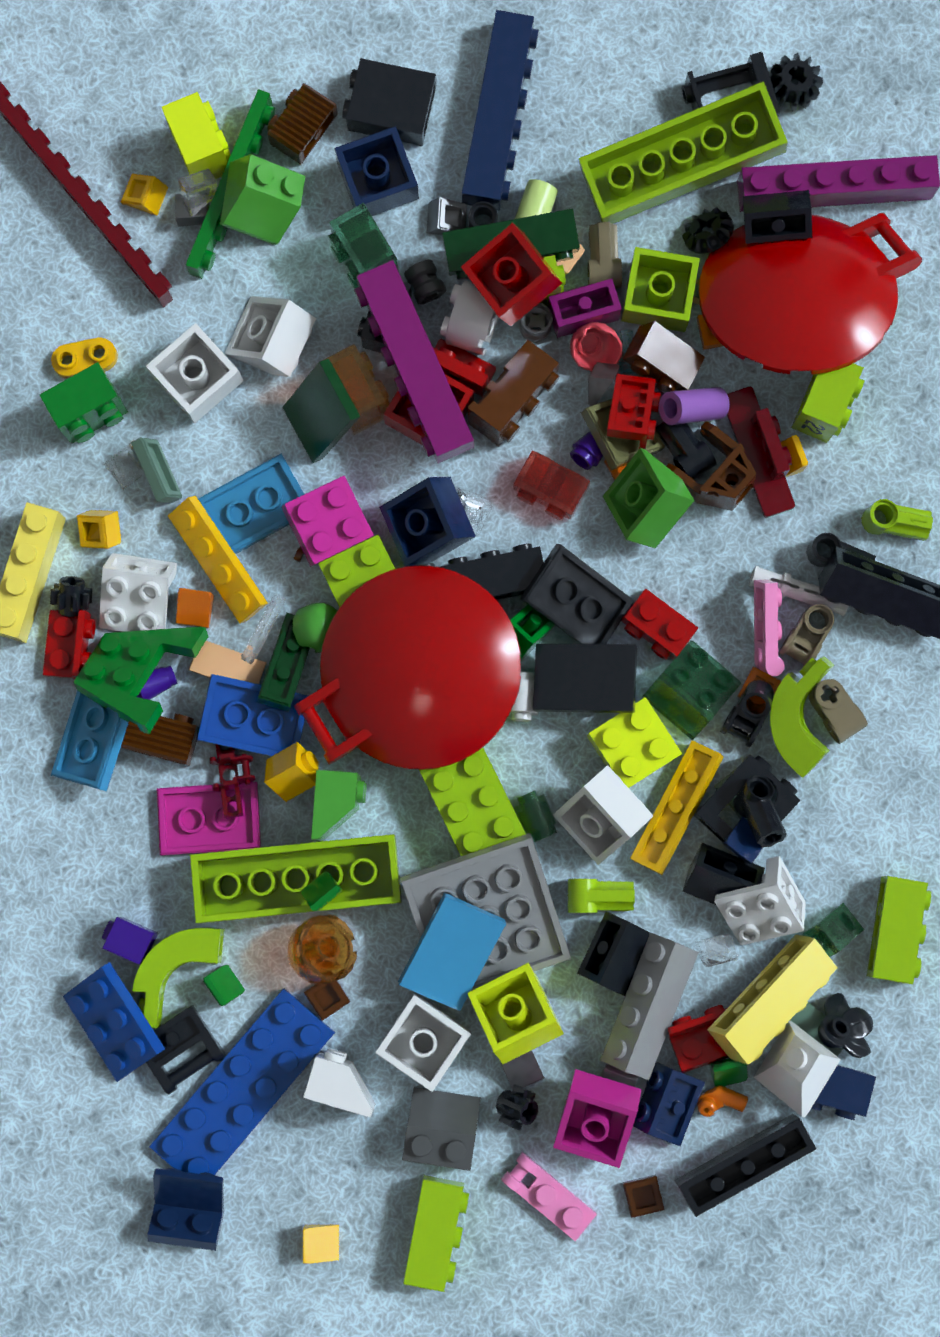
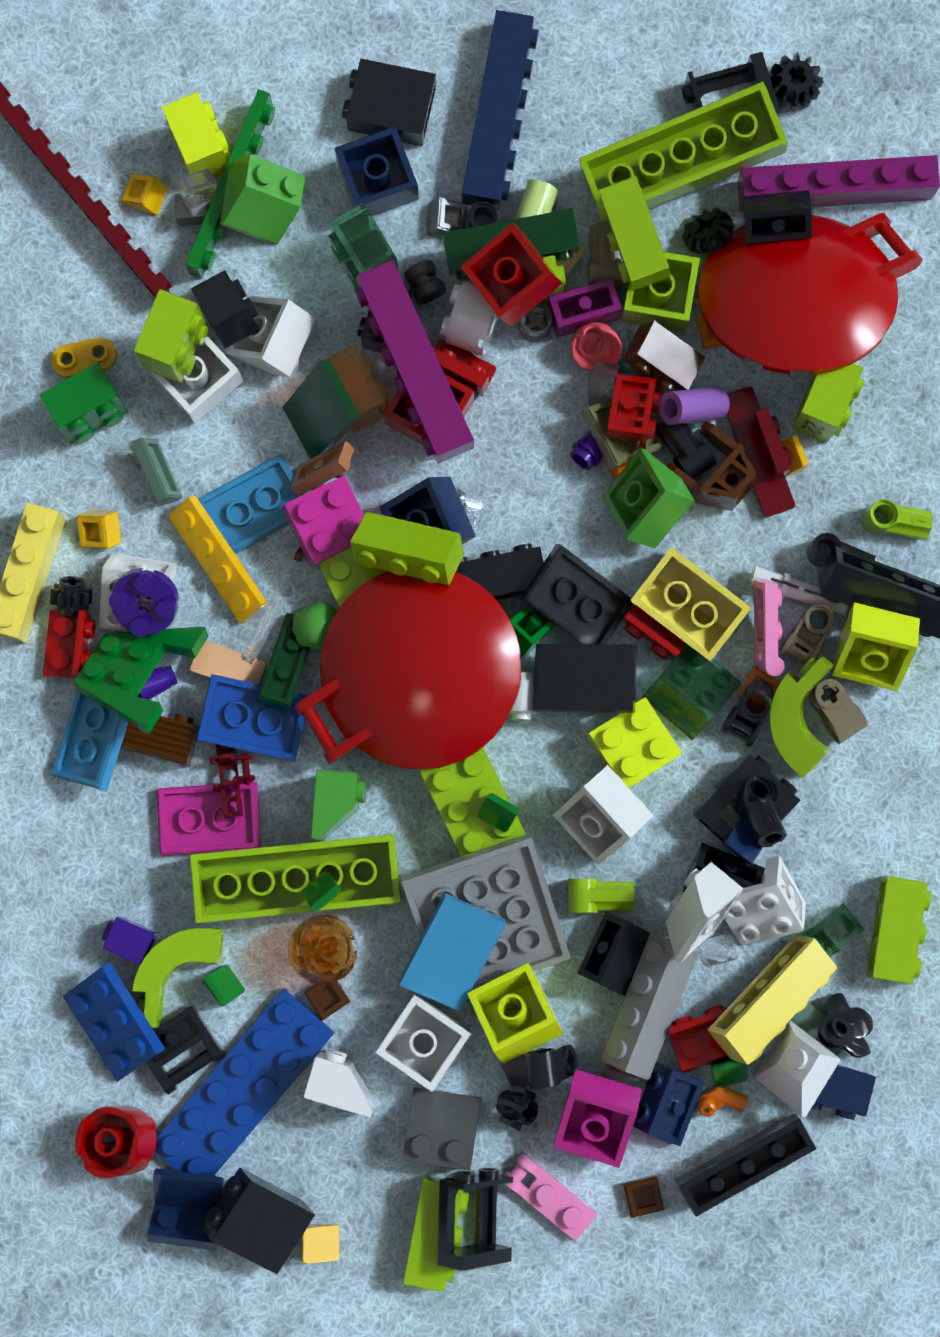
orange slope [176,588,214,628] -> none
yellow brick [264,742,319,802] -> none
reddish brown brick [267,83,338,165] -> none
reddish brown wedge [468,340,560,447] -> none
clear red brick [513,451,590,521] -> none
clear green brick [514,791,557,842] -> none
yellow plate [630,740,724,875] -> none
none -> red brick [75,1105,157,1178]
none -> dark purple plate [109,568,179,637]
none -> lime brick [133,289,208,383]
none -> black brick [190,270,259,349]
none -> black brick [201,1167,315,1274]
none -> nougat plate [291,440,354,496]
none -> lime brick [350,511,464,586]
none -> black panel [438,1168,513,1271]
none -> green slope [478,793,519,832]
none -> black piece [524,1045,577,1090]
none -> lime brick [595,176,671,291]
none -> light yellow slope [630,547,752,661]
none -> white slope [666,862,743,963]
none -> neon yellow brick [832,603,920,691]

